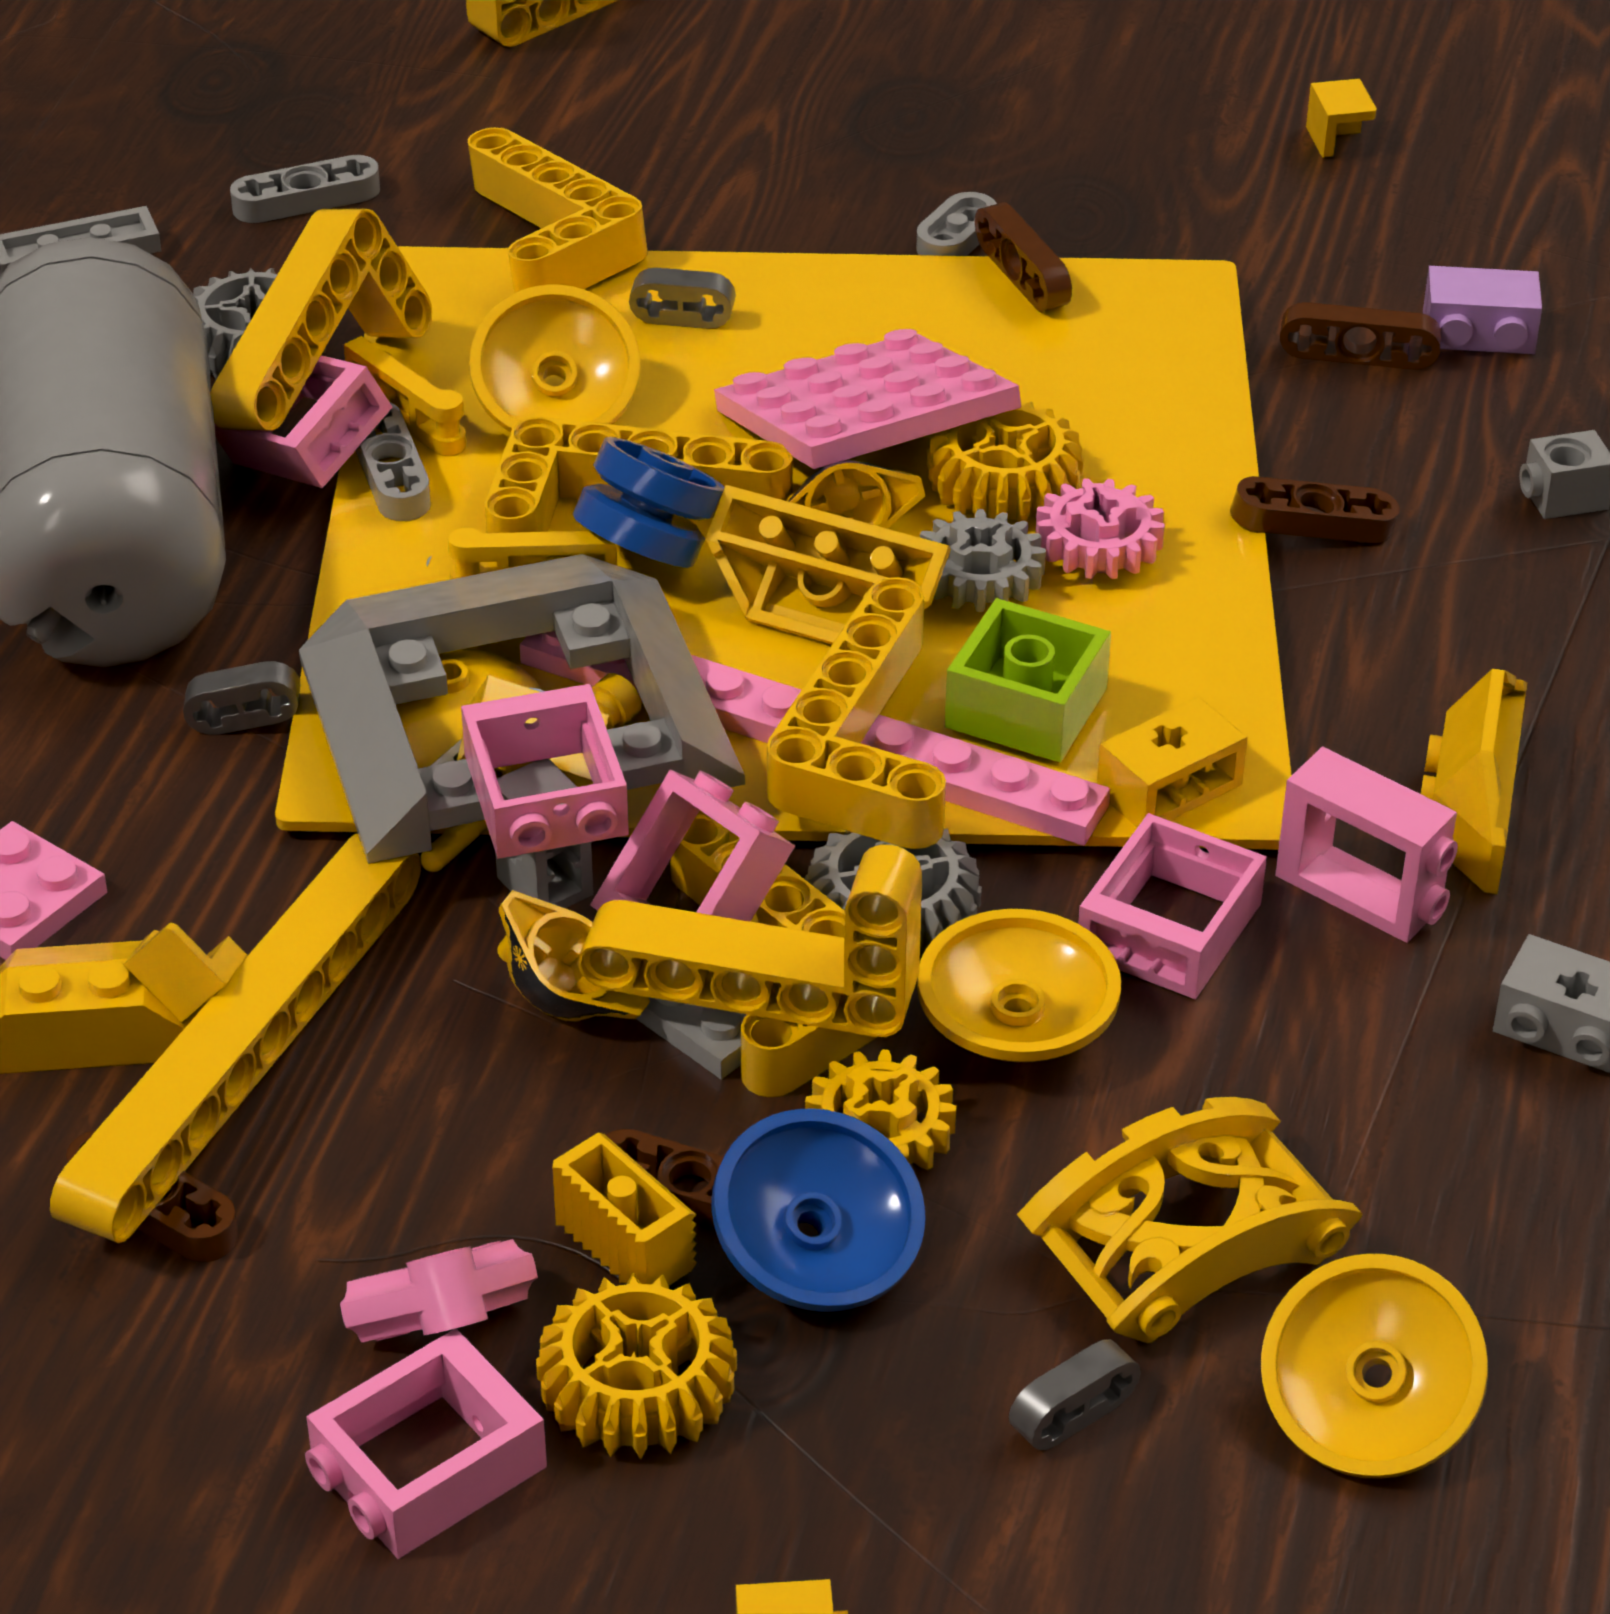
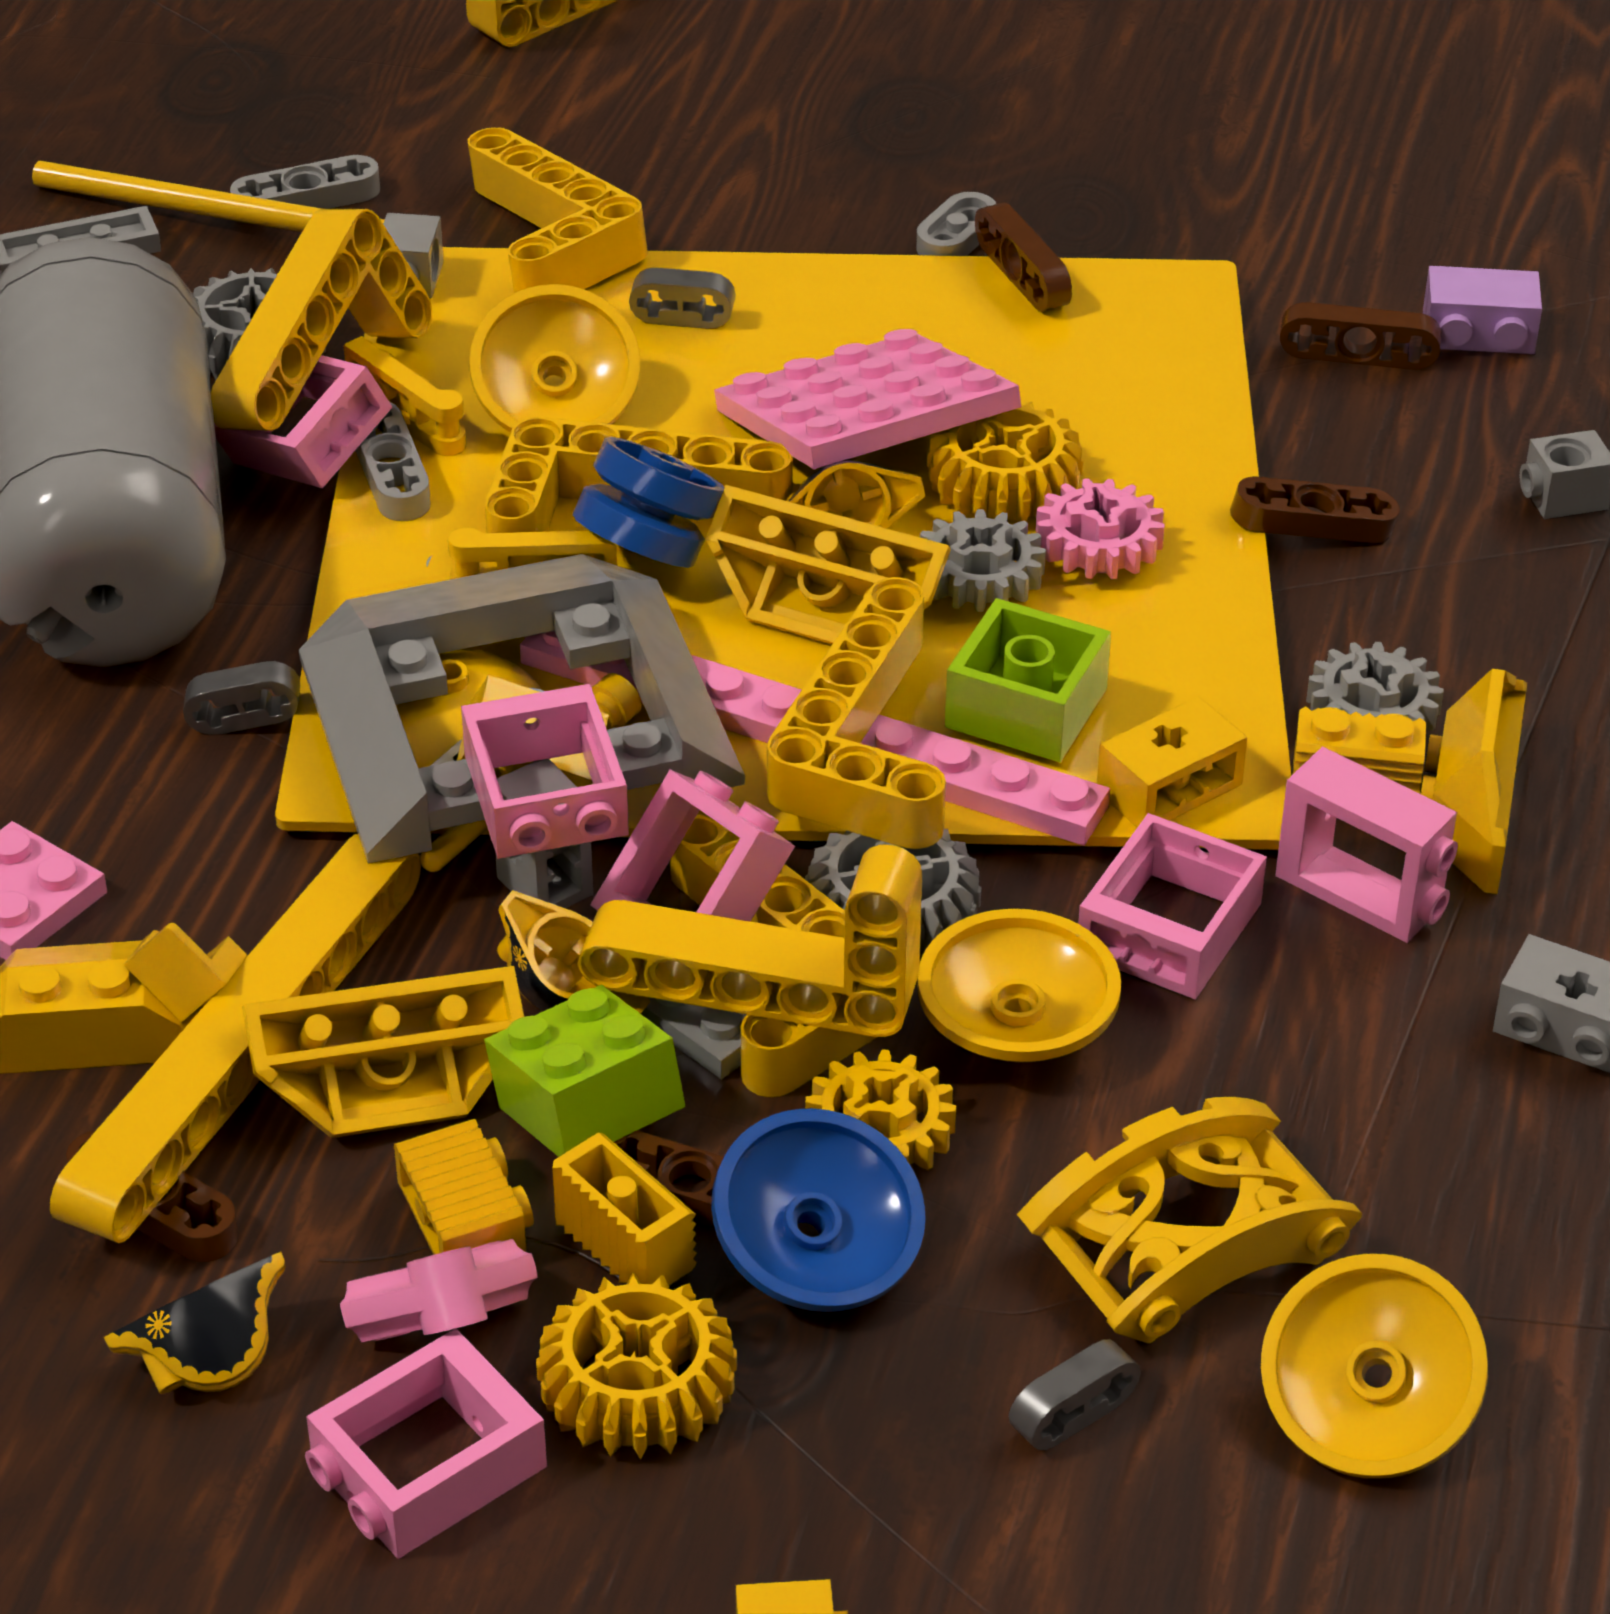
yellow panel [1306,78,1377,158] -> none
none -> yellow piece [32,161,385,232]
none -> hat [104,1251,286,1394]
none -> yellow wedge [242,966,524,1138]
none -> light grey brick [383,213,444,298]
none -> yellow brick [394,1119,534,1255]
none -> lime brick [484,984,686,1157]
none -> yellow brick [1292,707,1426,793]
none -> light grey gear [1306,642,1444,731]

